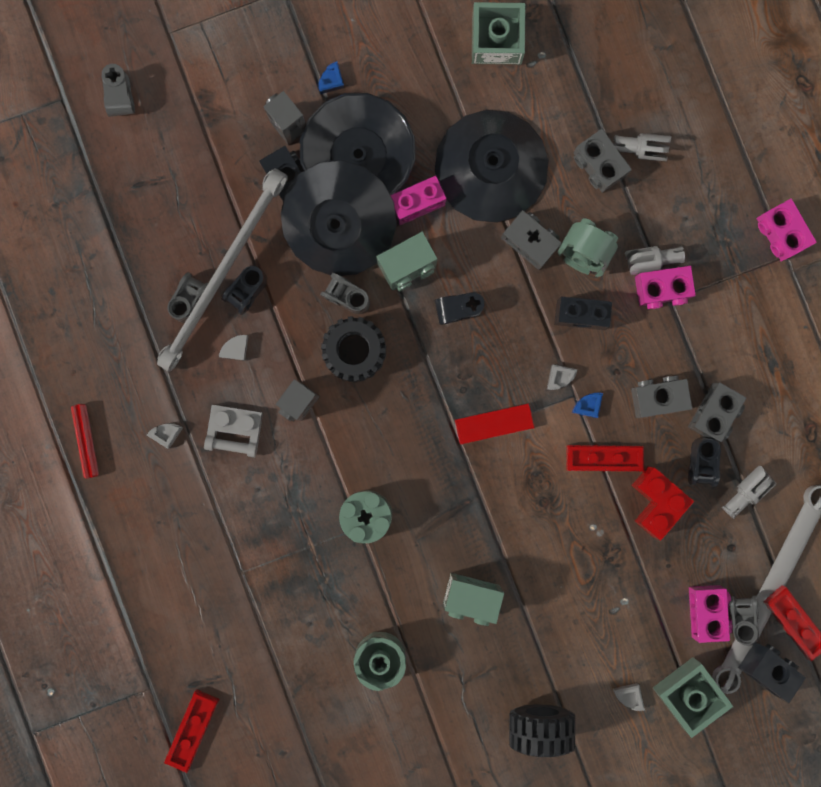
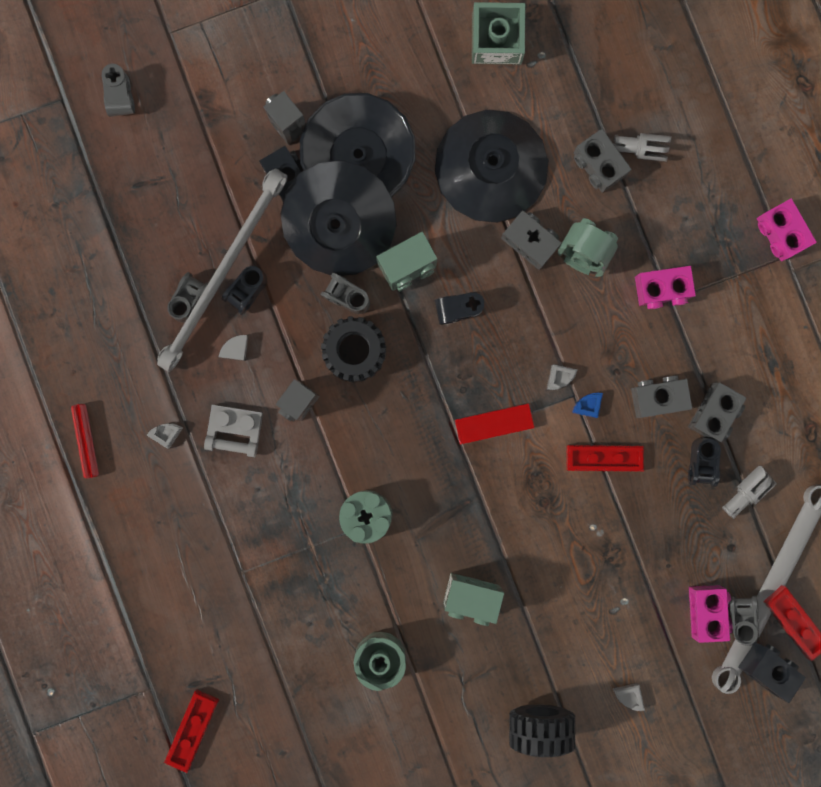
blue tile [319,61,344,94] -> none
dark pink brick [390,176,446,225] -> none
black brick [554,296,612,330] -> none
light grey arm [625,246,685,275] -> none
red brick [631,467,694,541] -> none
sand green brick [653,657,733,738] -> none

